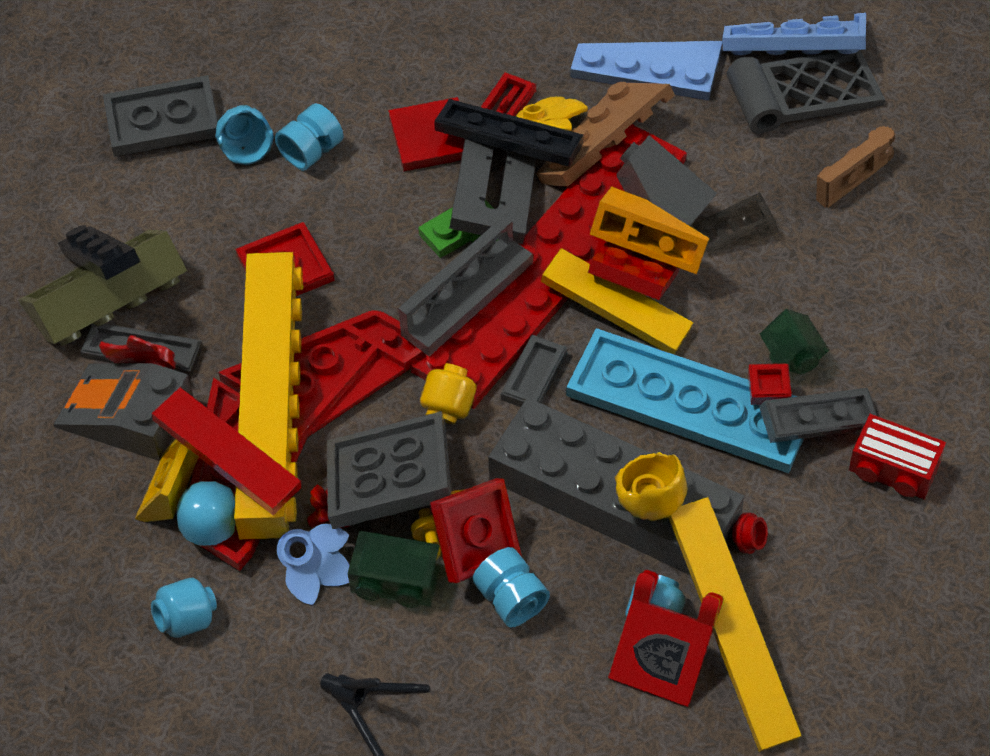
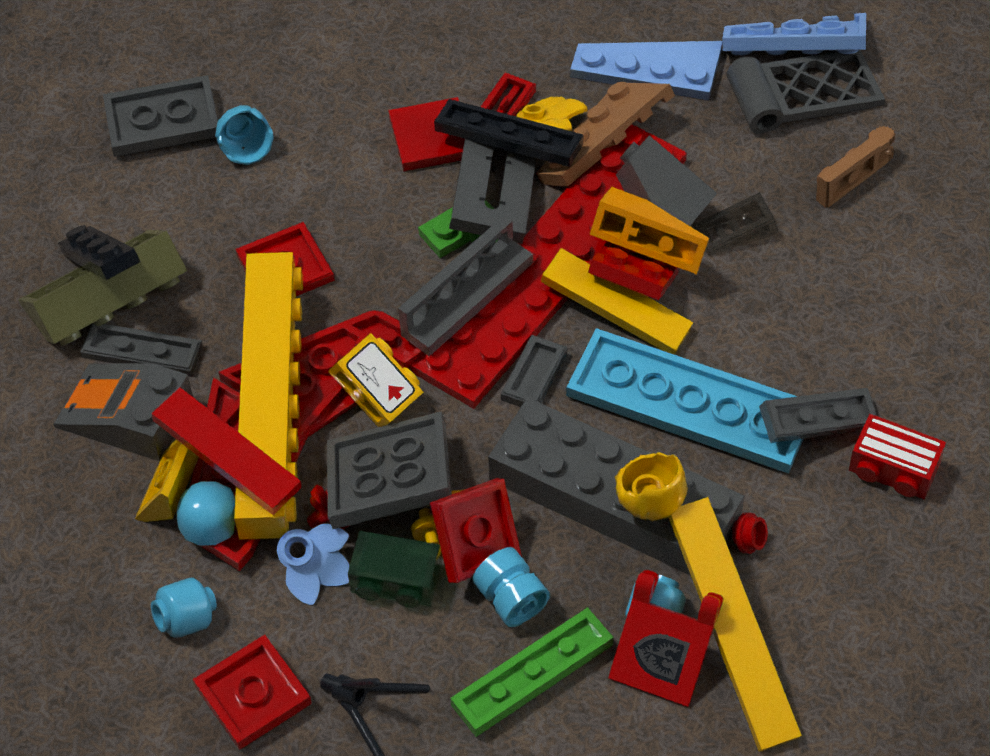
red plate [99,335,176,370] -> none
medium azure wheel [275,103,344,171] -> none
yellow head [420,363,477,424] -> none
red tile [748,364,792,405] -> none
clear green brick [759,309,830,375] -> none
none -> red plate [193,635,312,750]
none -> brick [328,333,424,427]
none -> bright green plate [450,607,613,737]

